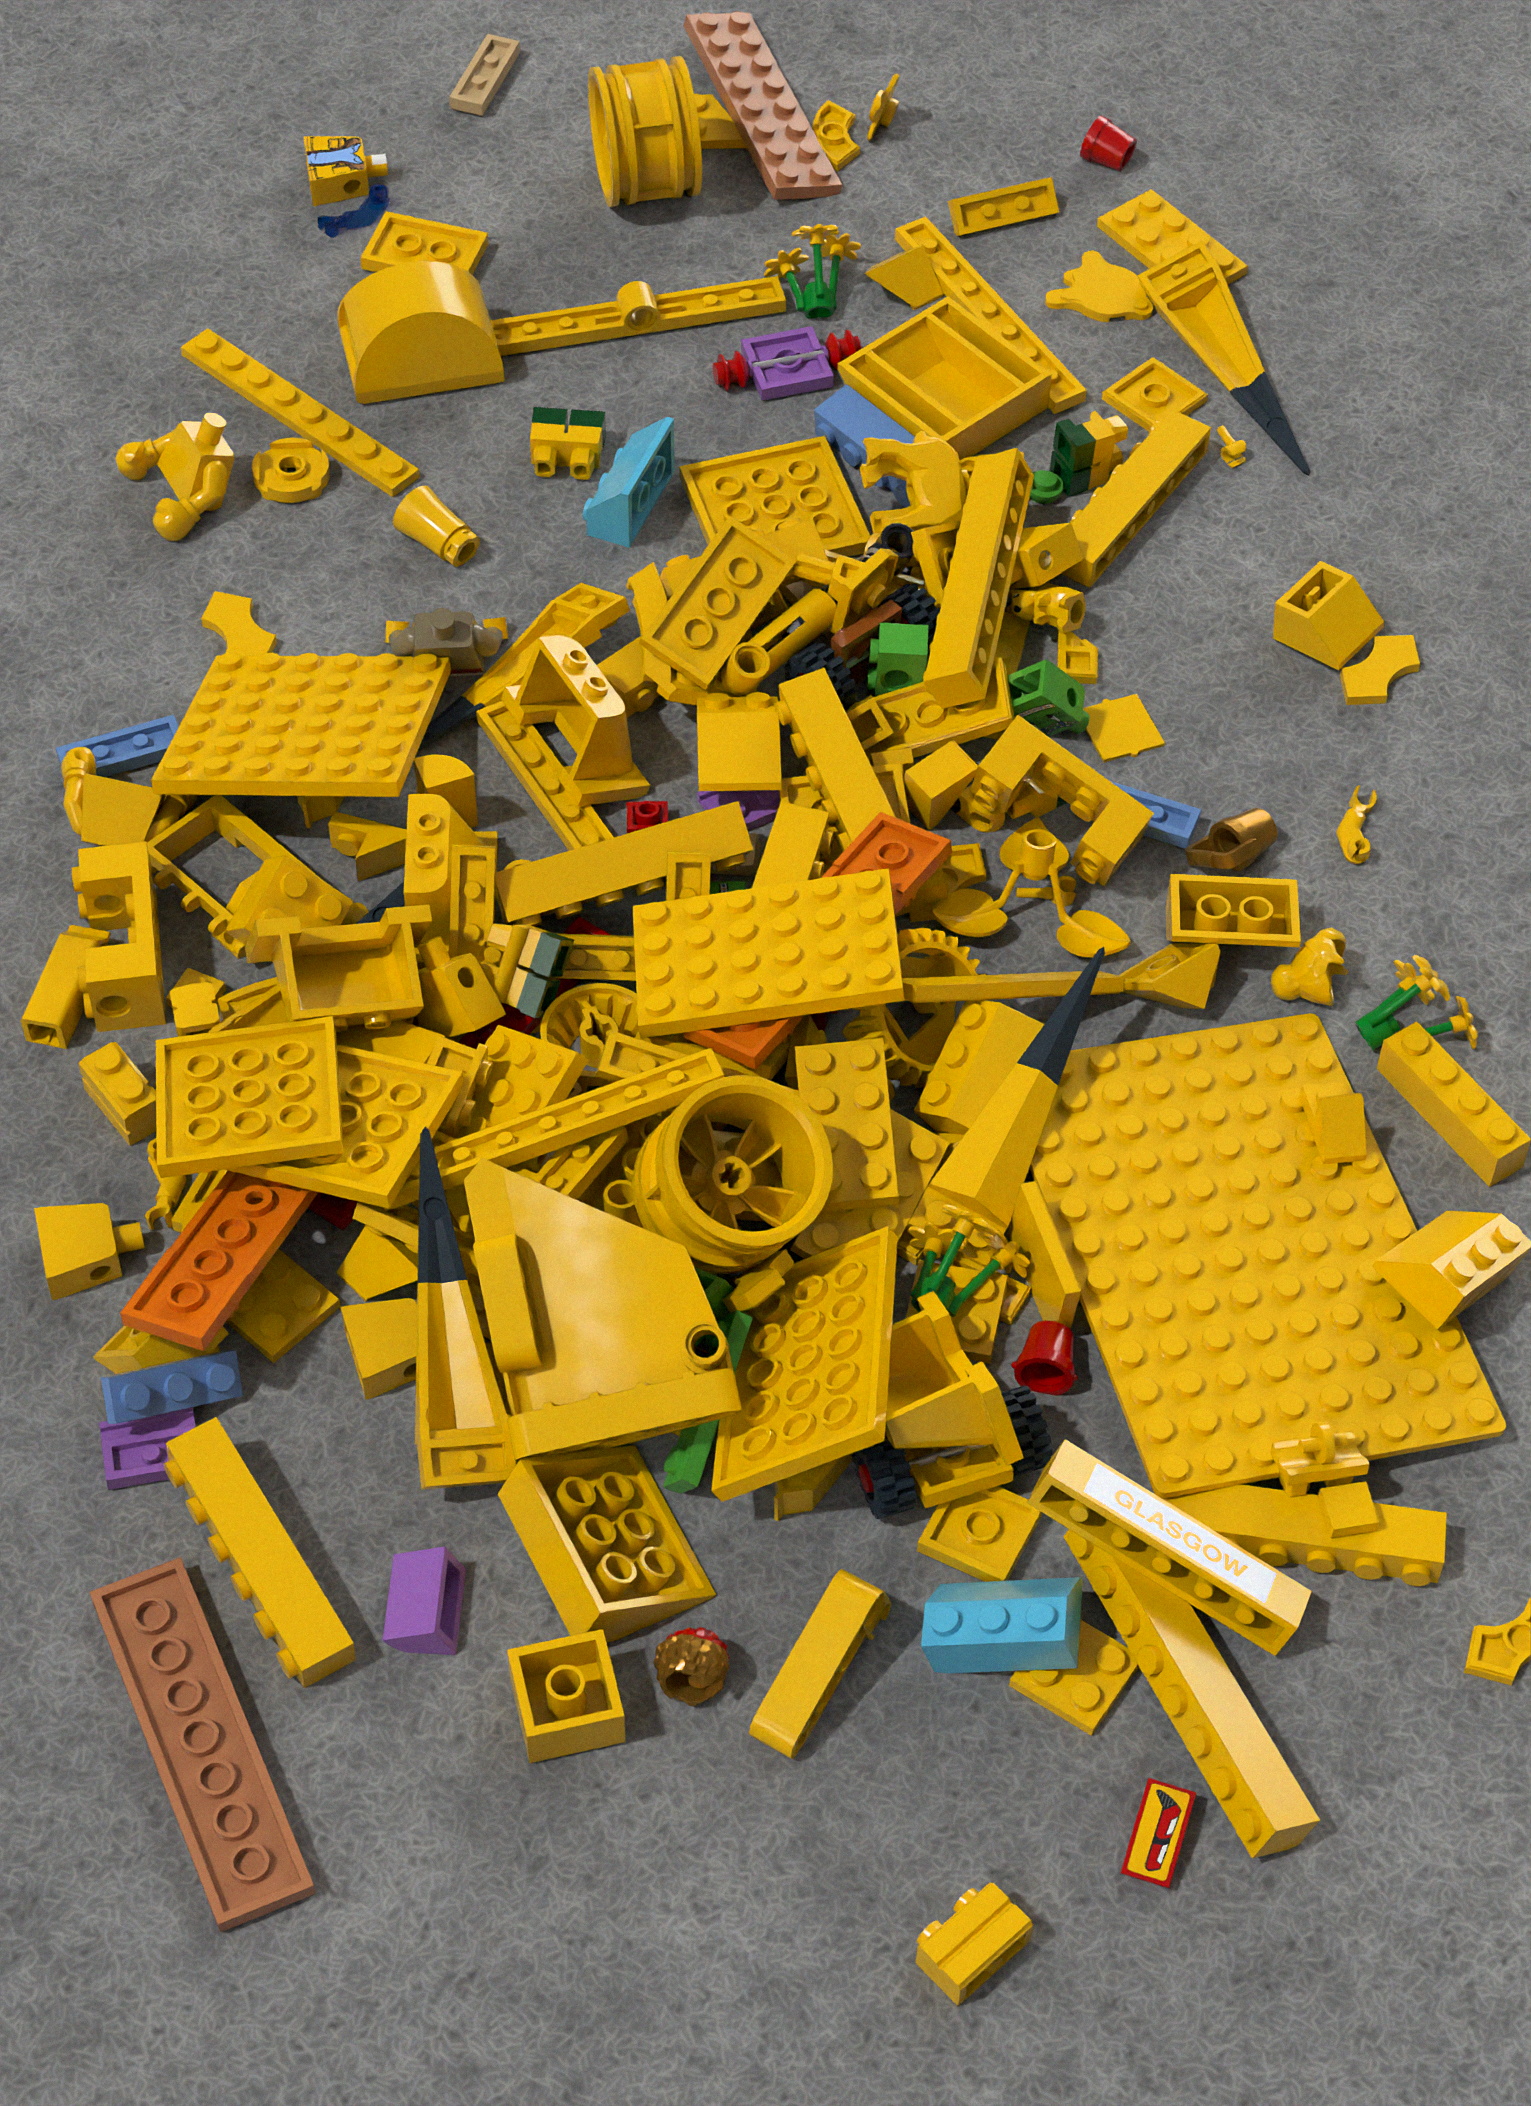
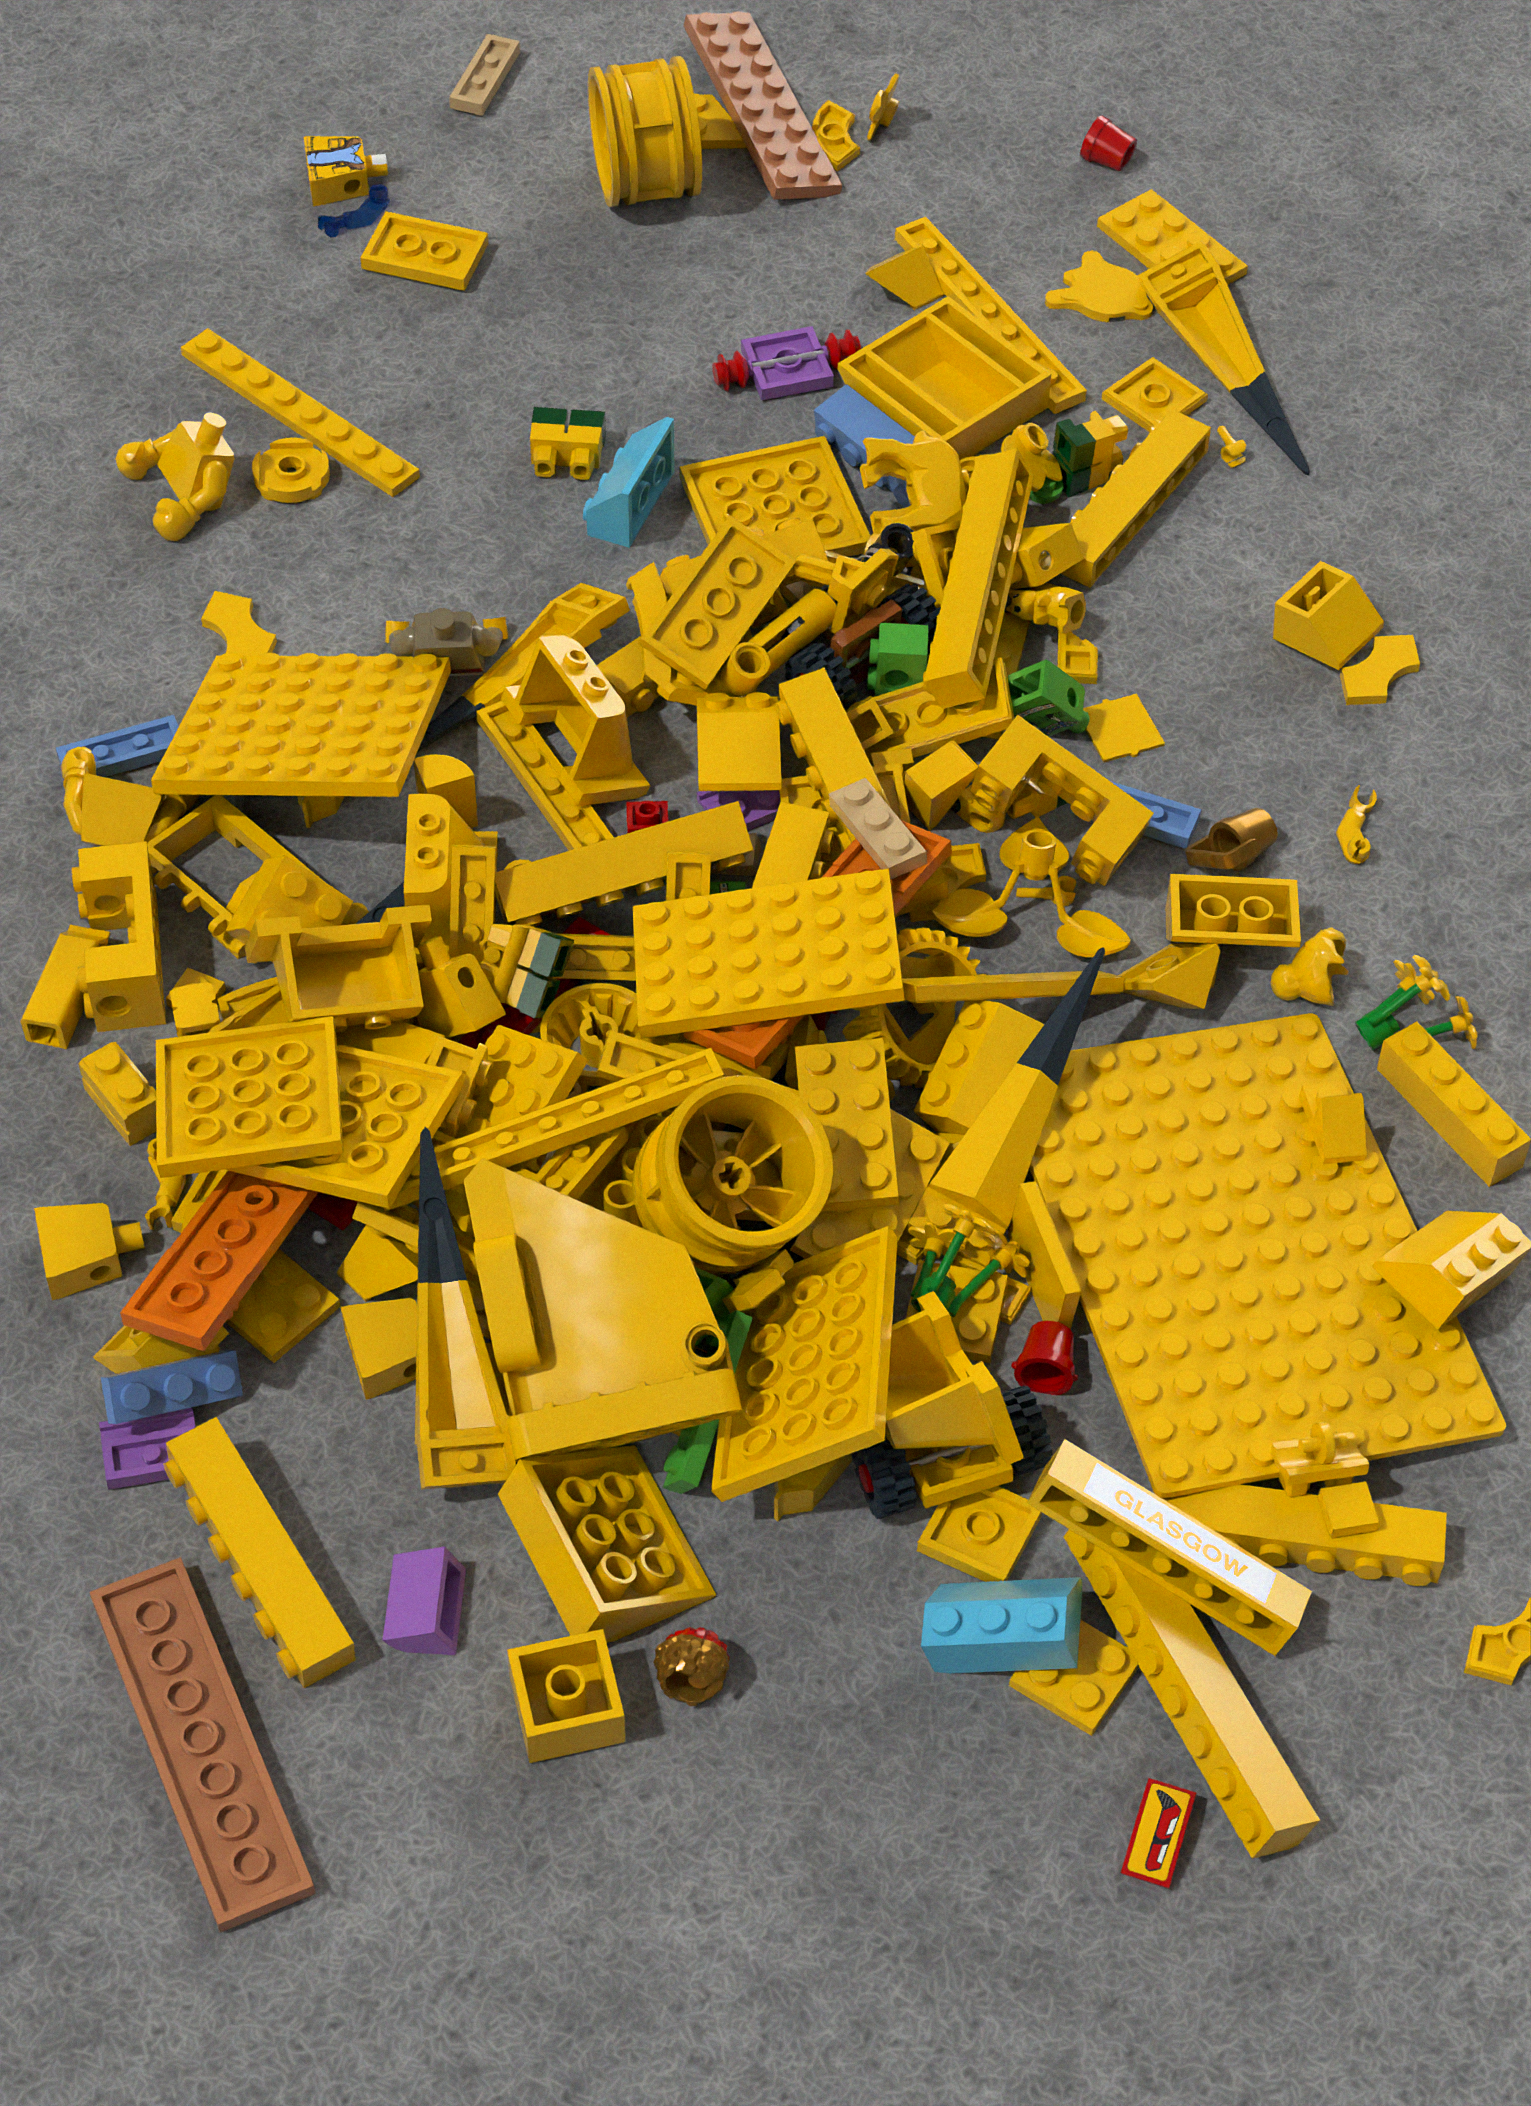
yellow slope [328,811,407,881] -> none
yellow plate [337,261,786,404] -> none
yellow plant [393,485,480,567] -> none
yellow beam [749,1569,891,1759] -> none
plant [764,223,861,318] -> none
yellow brick [916,1882,1033,2006] -> none
yellow plate [947,177,1060,236] -> none
none -> tan plate [829,778,928,880]
none -> yellow plate [1001,423,1062,492]

